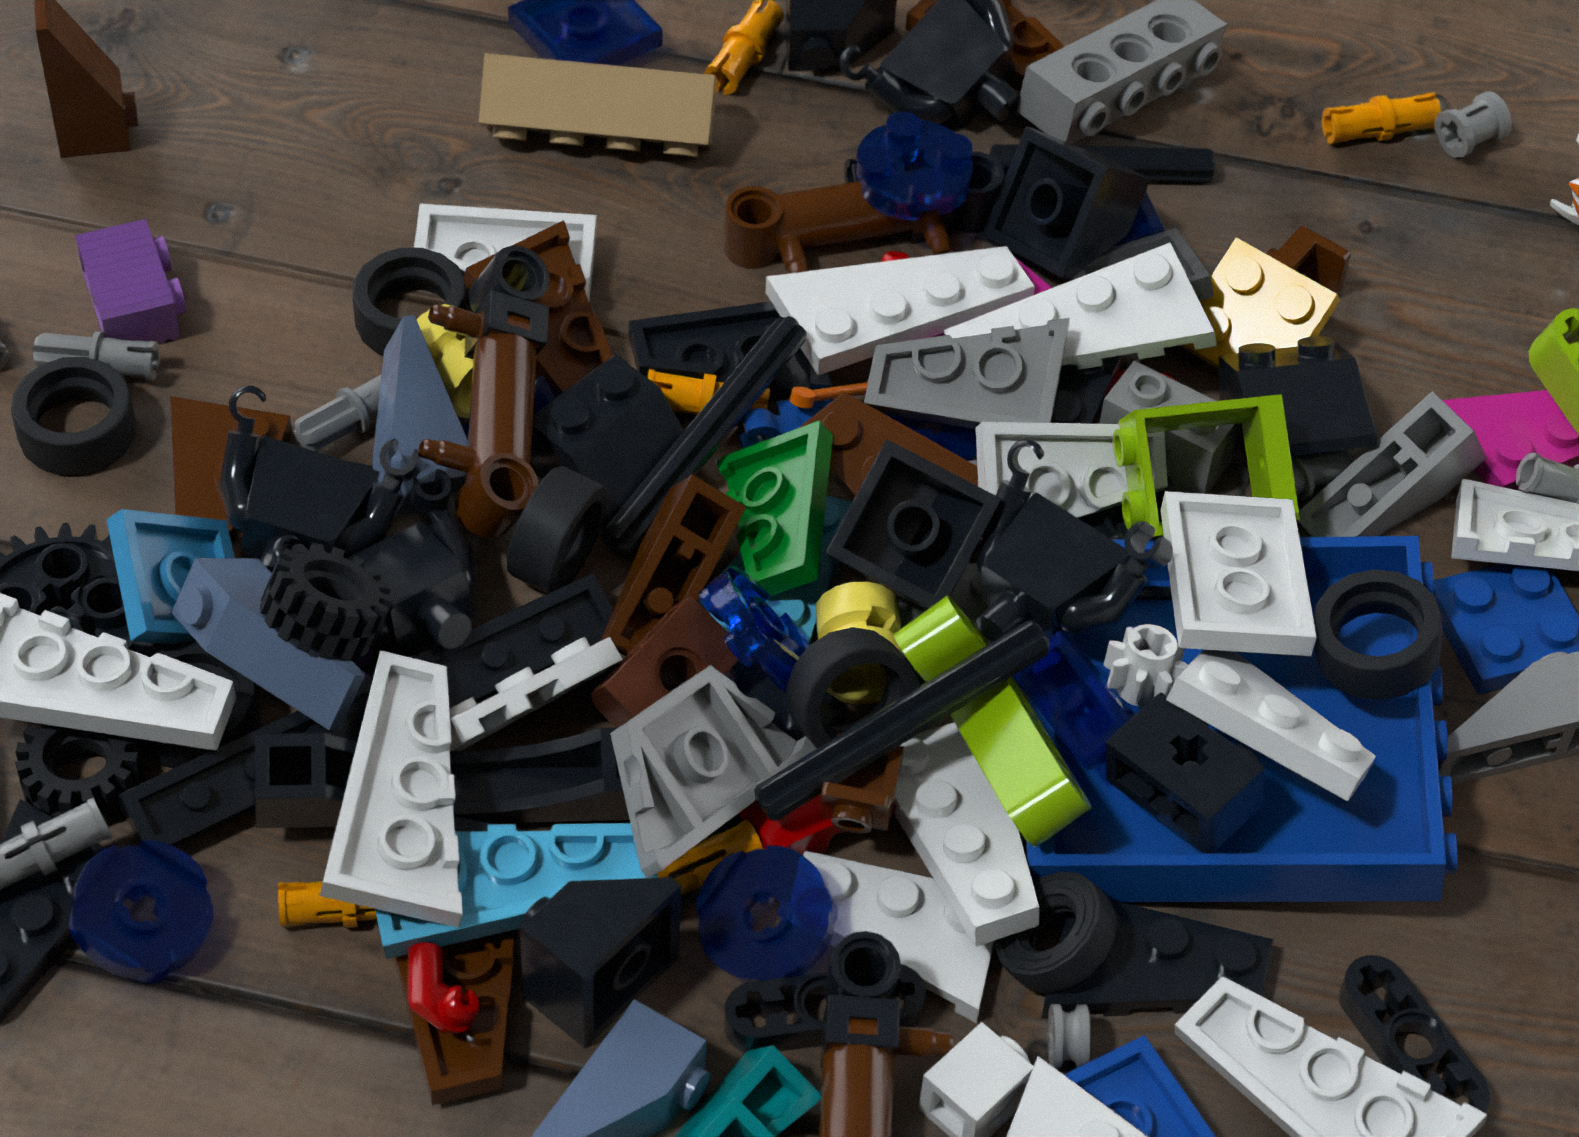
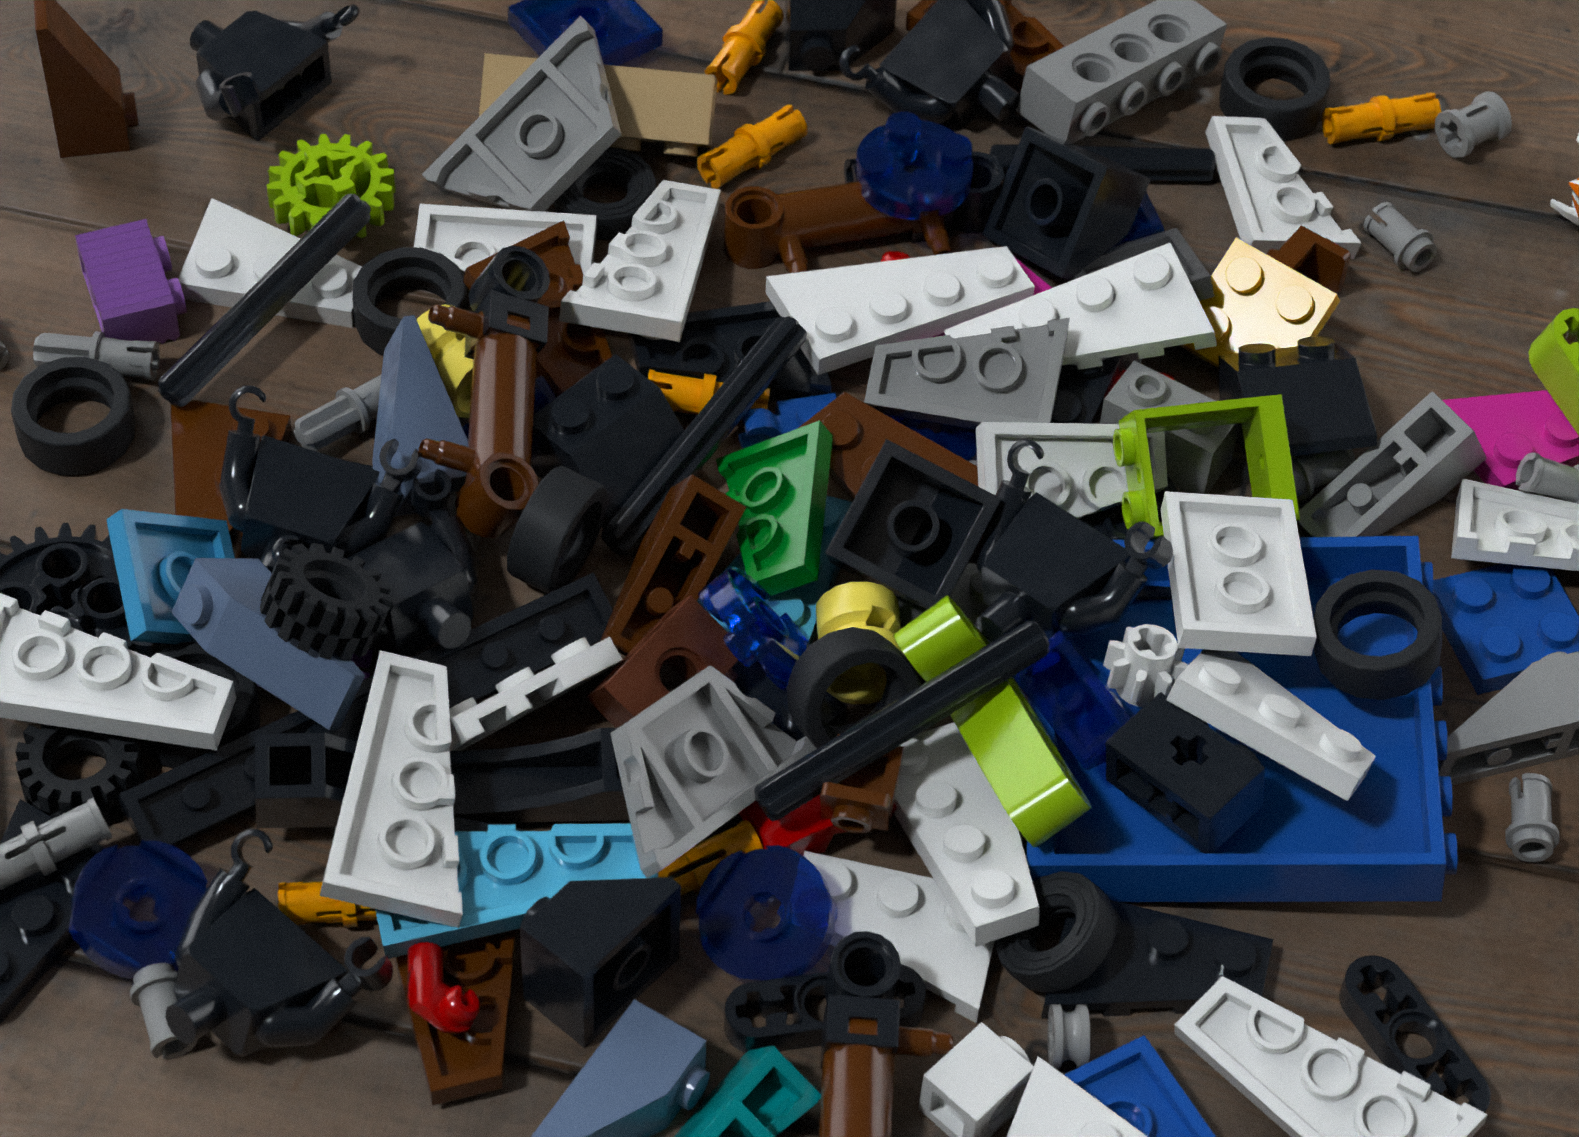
orange hinge [790,379,869,408] -> none
none -> light grey pin [129,963,197,1059]
none -> black axle [158,193,371,408]
none -> black torso [165,829,393,1056]
none -> white wing [178,198,362,328]
none -> black torso [190,4,360,141]
none -> lime gear [266,134,396,238]
none -> light grey wing [422,16,622,212]
none -> black tyre [554,147,657,240]
none -> white wing [559,180,720,342]
none -> light orange pin [697,105,808,189]
none -> white wing [1205,116,1362,259]
none -> black tyre [1220,37,1330,141]
none -> light grey pin [1364,202,1437,272]
none -> light grey pin [1505,773,1559,862]

